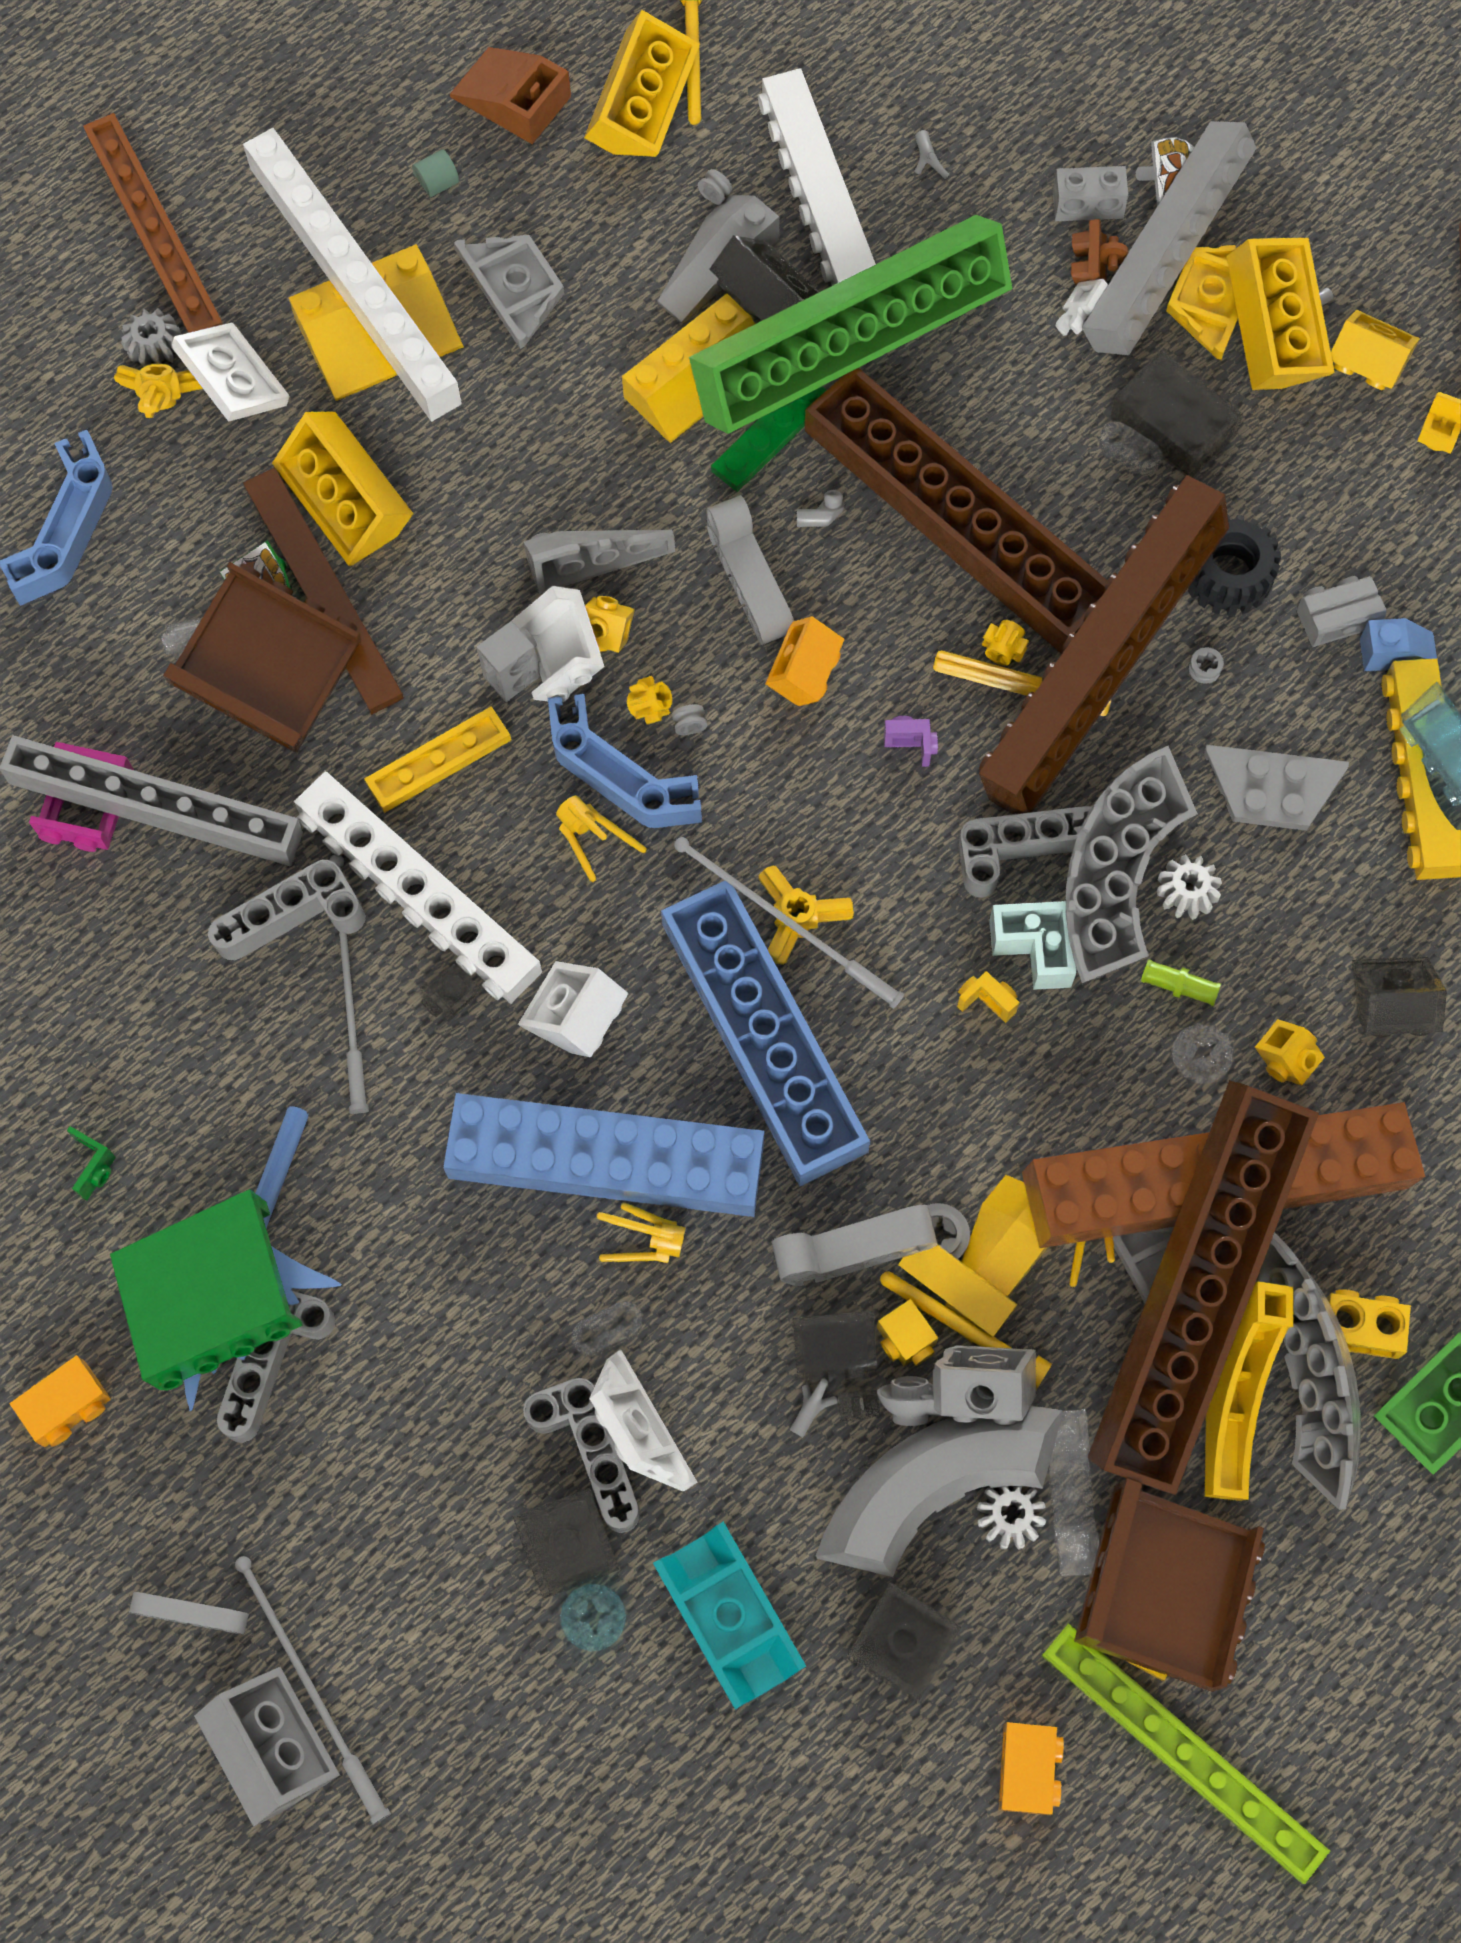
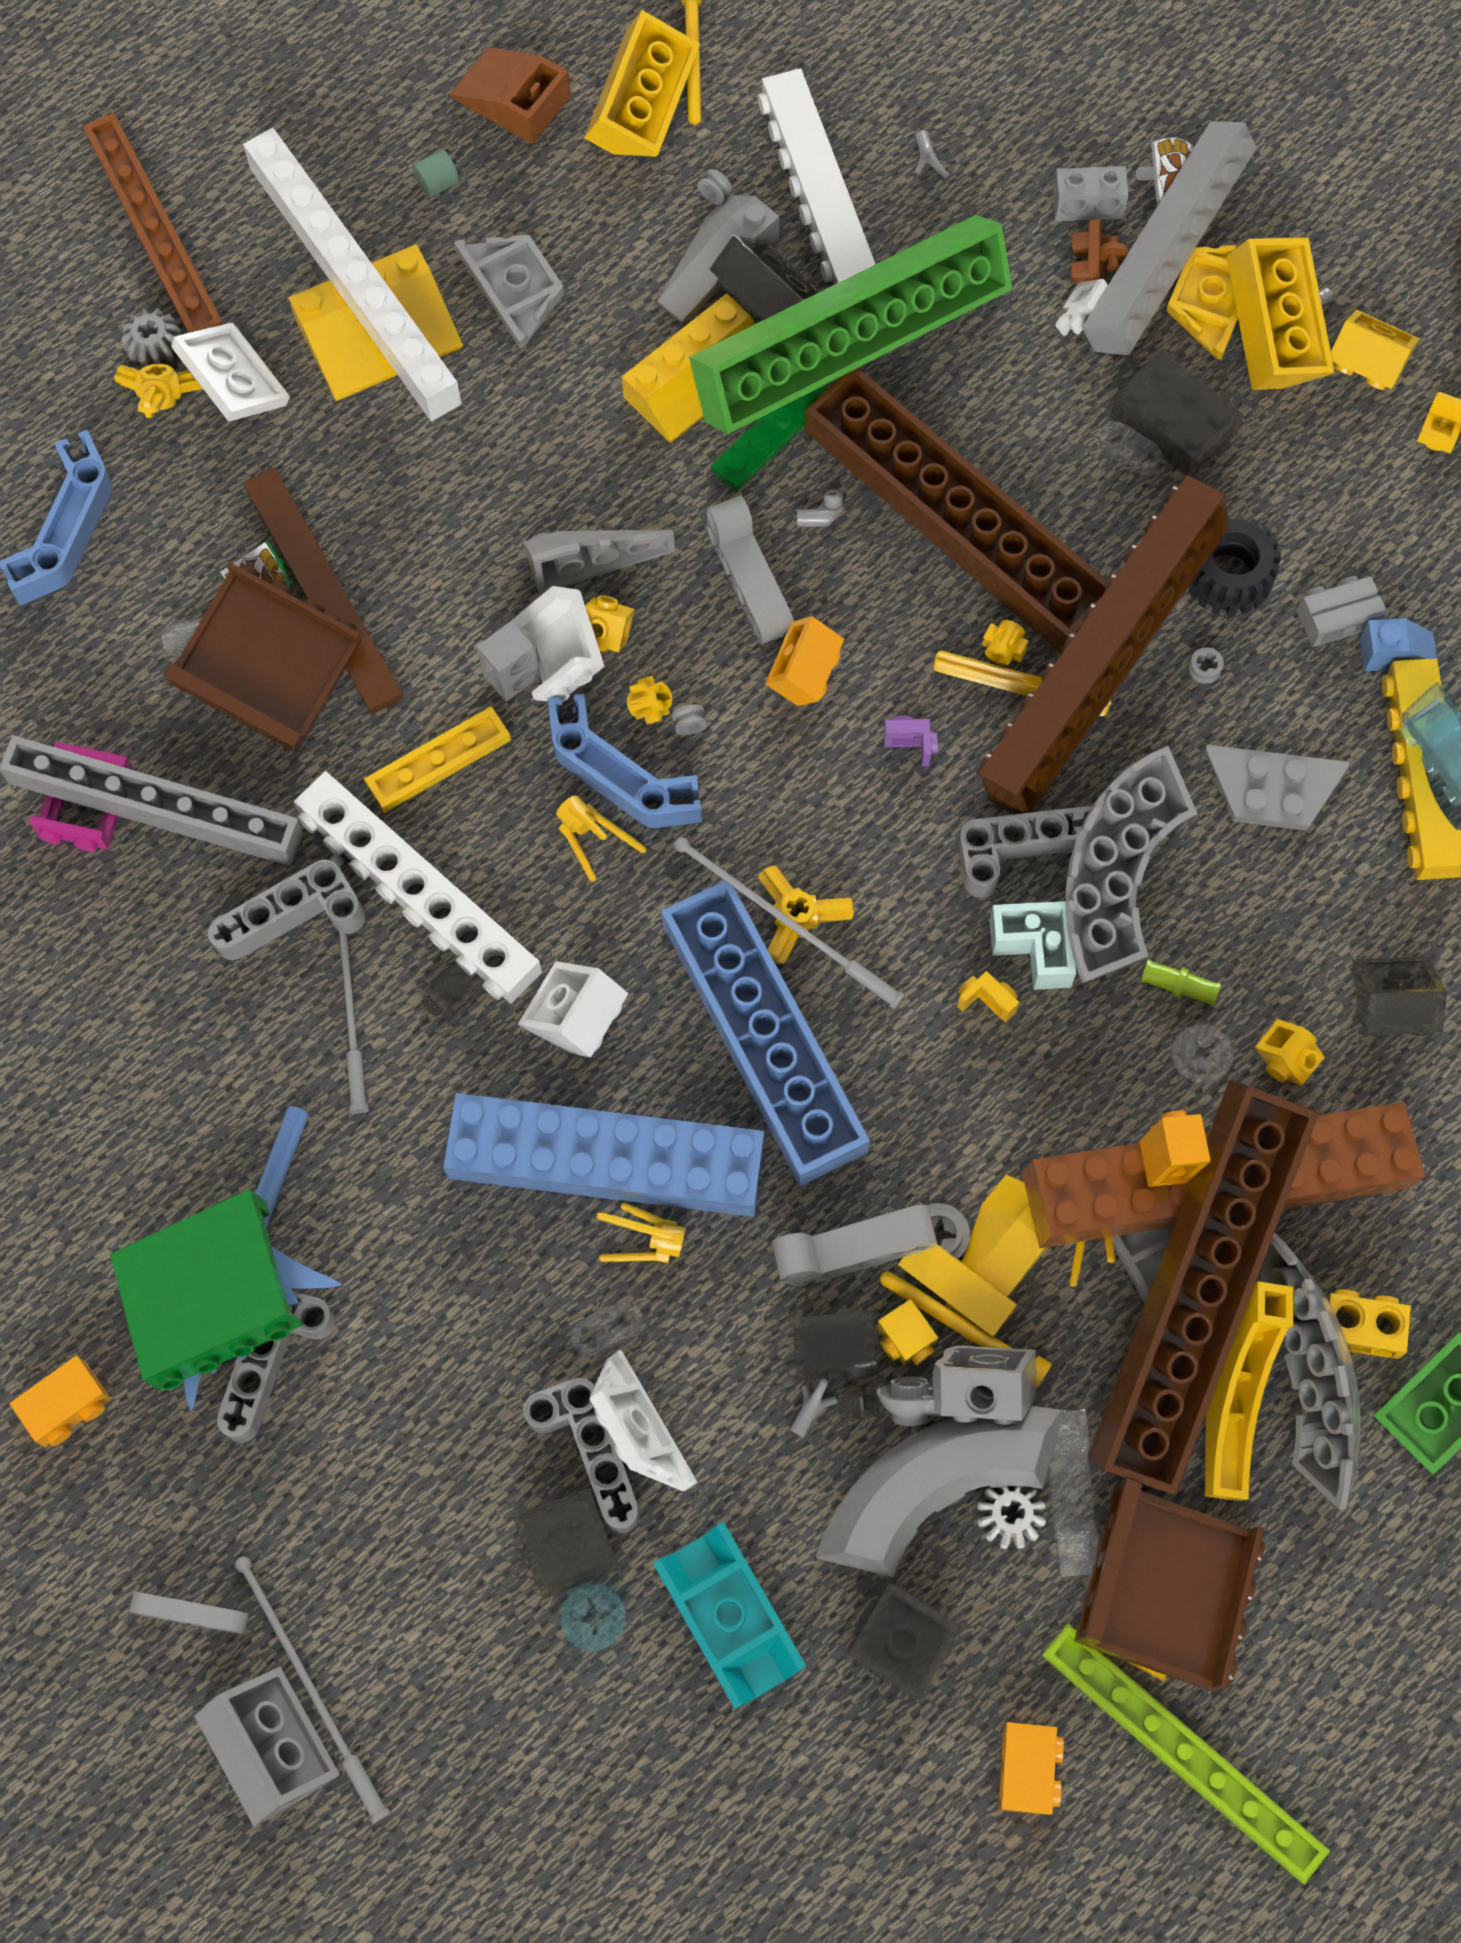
green bracket [67,1126,116,1201] -> none
yellow slope [272,412,413,566] -> none
white gear [1157,854,1222,920] -> none
none -> light orange brick [1139,1110,1211,1187]

